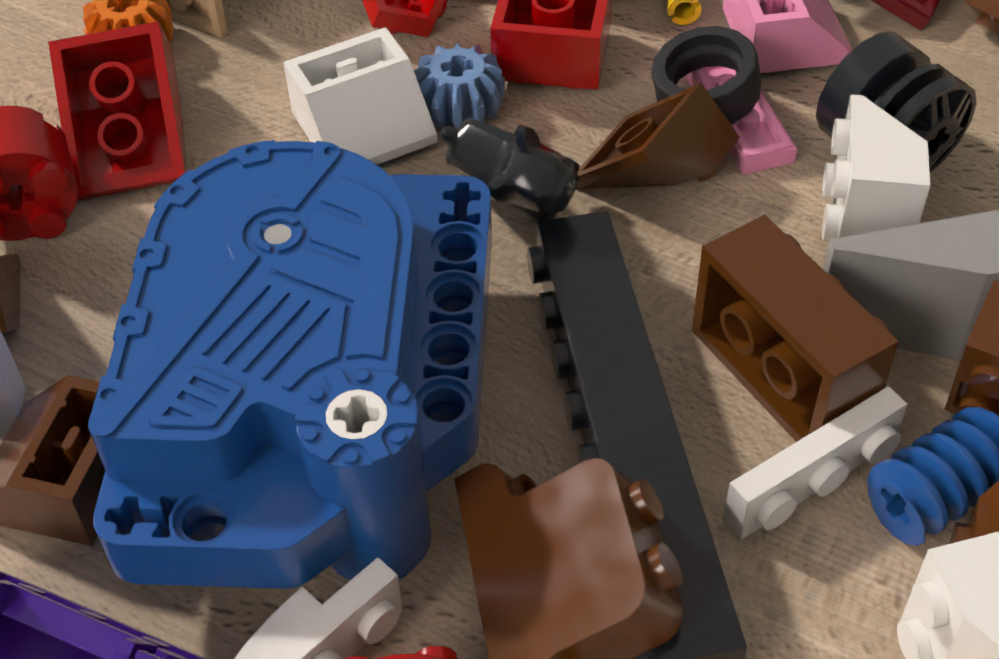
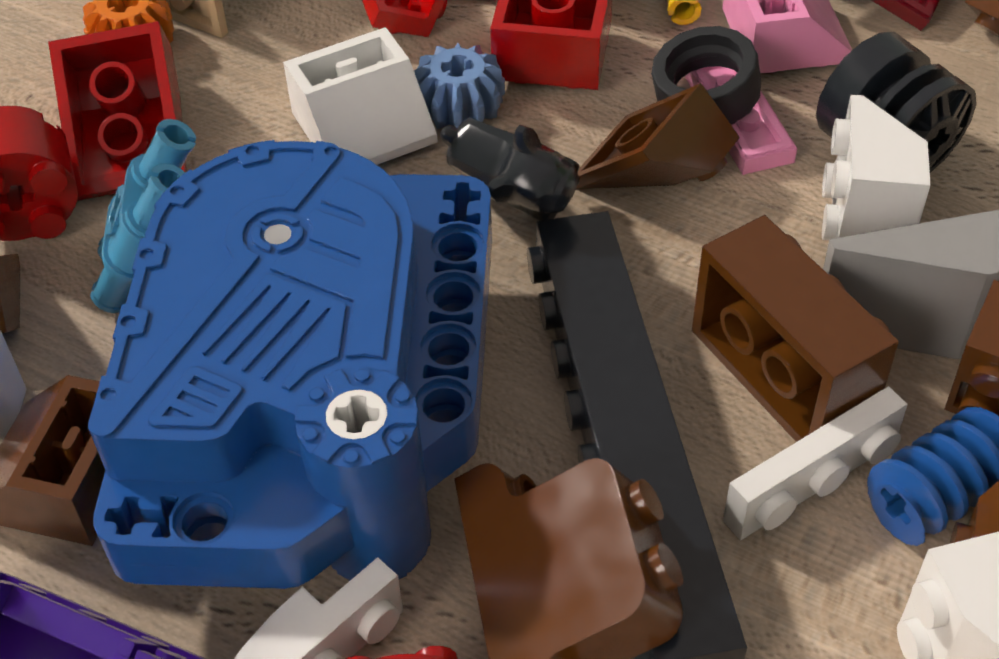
none -> dark azure pin [90,119,196,313]

